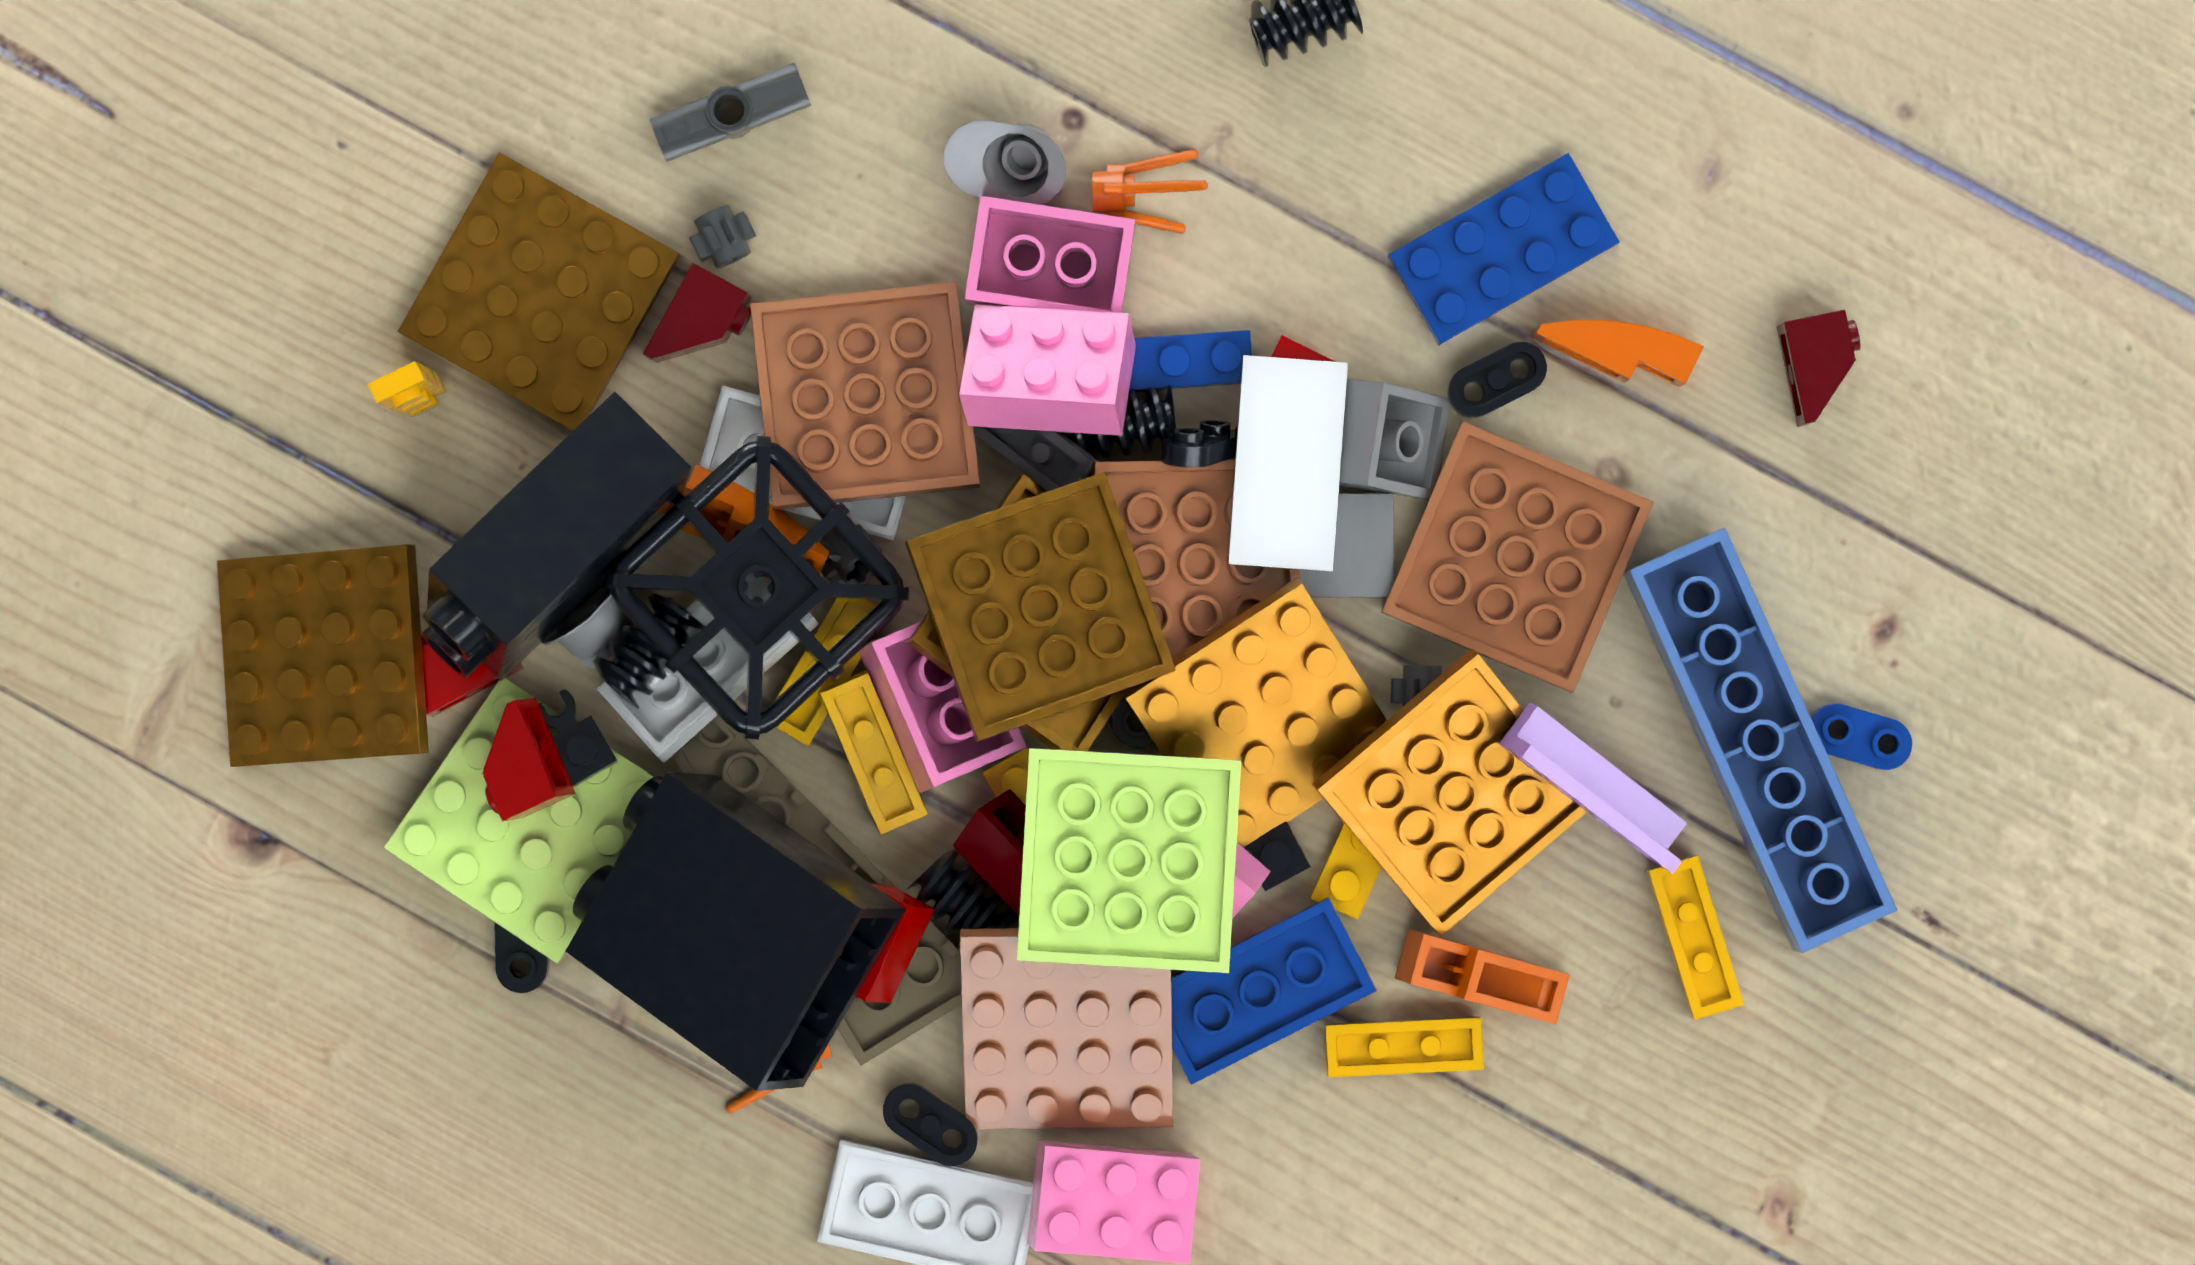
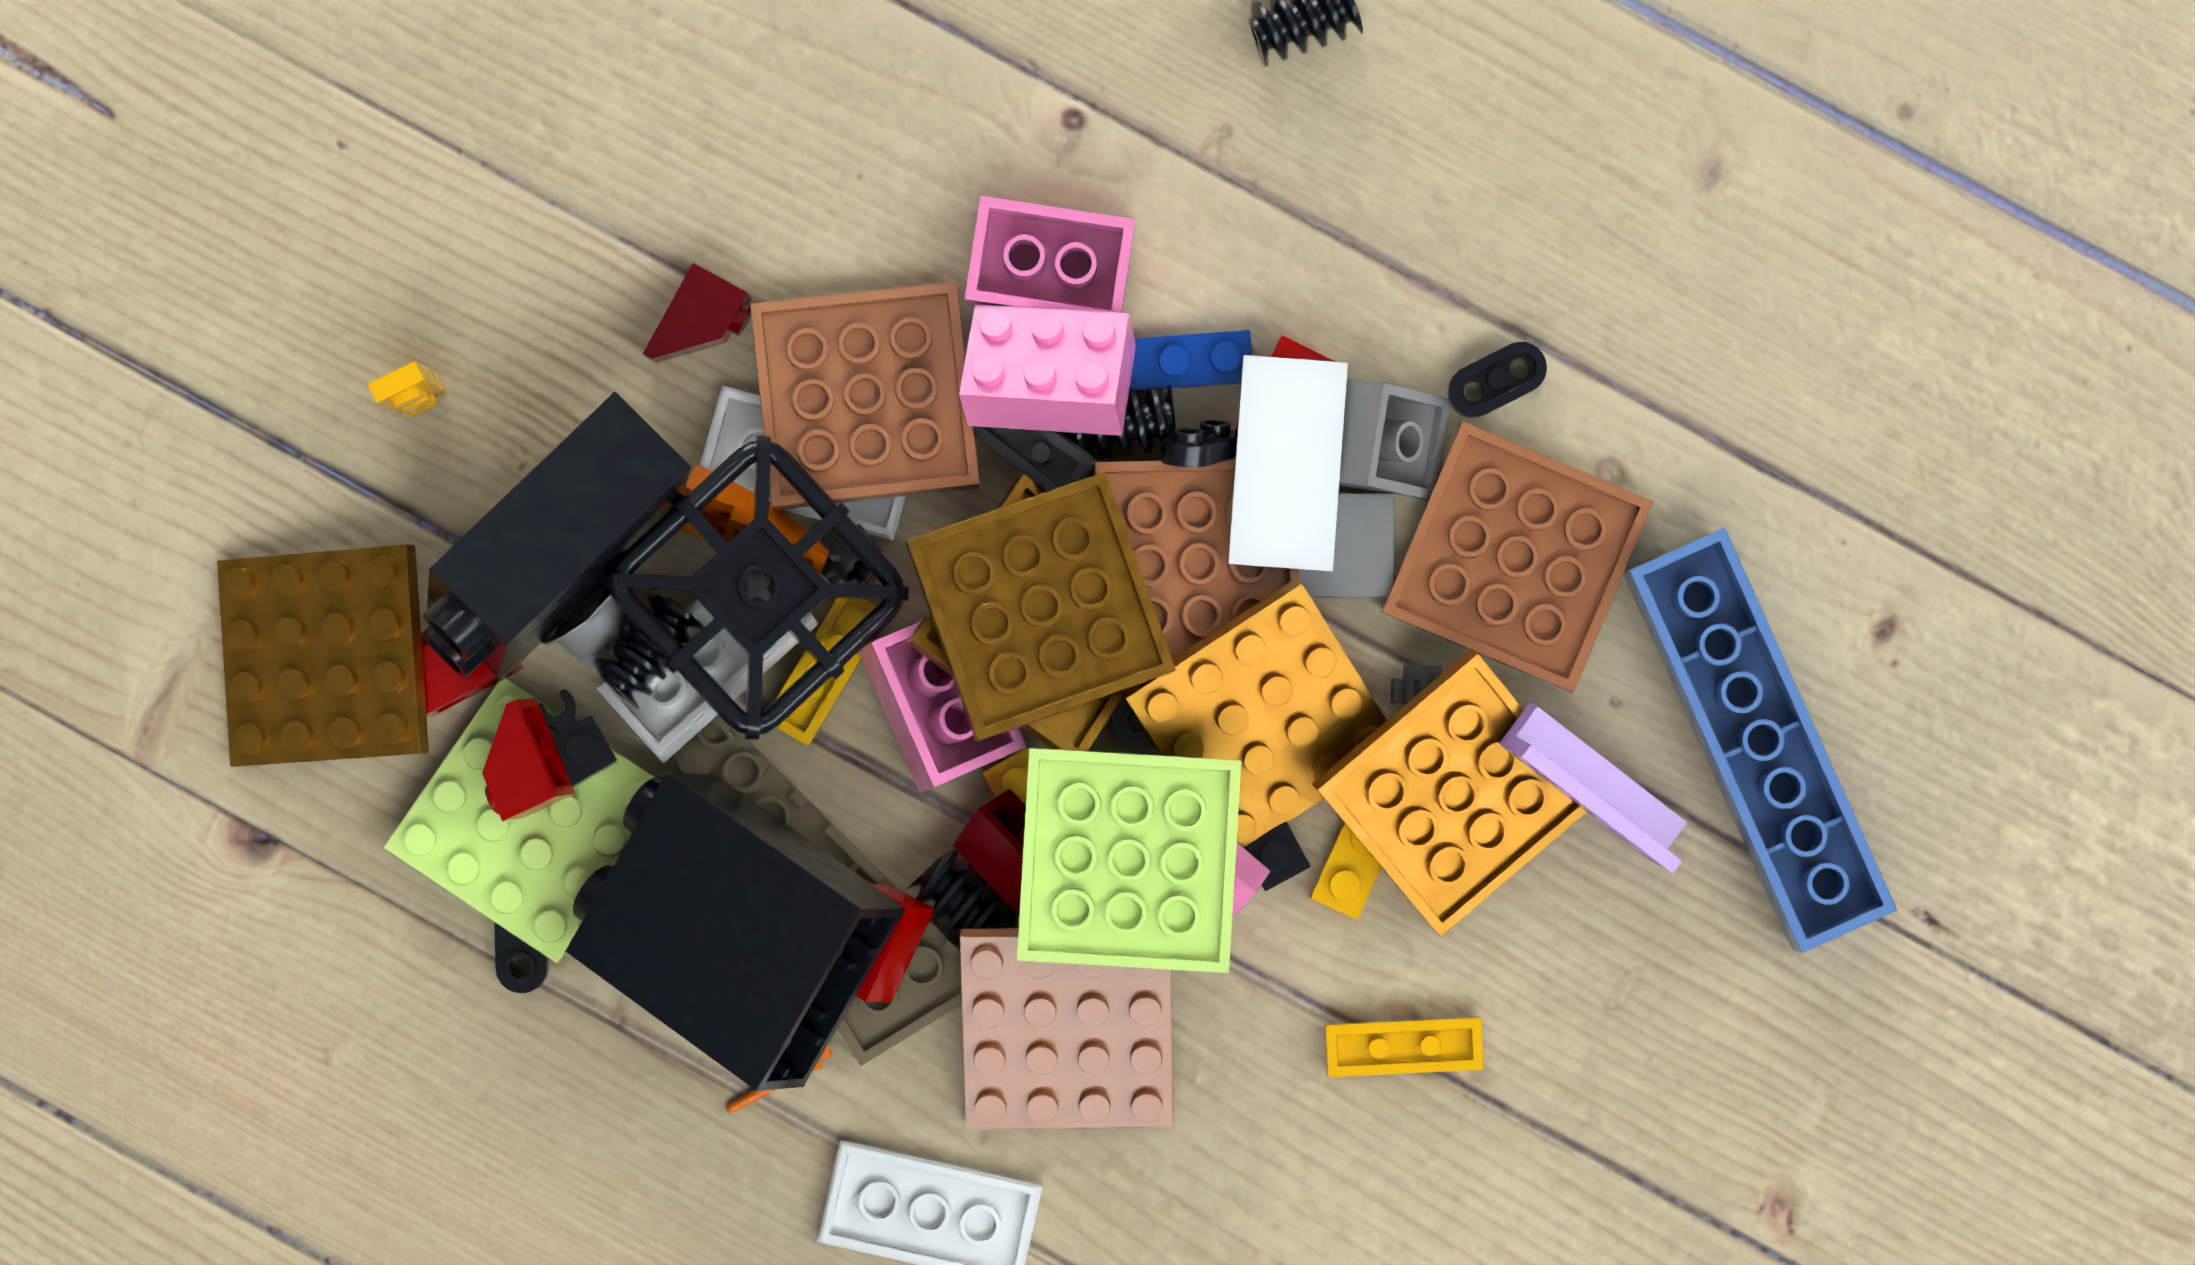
pearl gold plate [397,152,681,431] -> none
dark grey piece [650,63,811,162] -> none
dark grey gear [689,205,756,269] -> none
yellow plate [818,670,928,835] -> none
black plate [883,1083,978,1166] -> none
light grey piece [943,120,1066,205] -> none
bright pink brick [1027,1140,1200,1264] -> none
orange plant [1092,149,1208,234] -> none
blue plate [1171,897,1377,1085] -> none
blue plate [1388,153,1620,346] -> none
orange slope [1395,928,1570,1024] -> none
orange slope [1532,320,1704,387] -> none
yellow plate [1646,855,1744,1020] -> none
dark red slope [1776,309,1861,427] -> none
blue plate [1811,704,1912,770] -> none

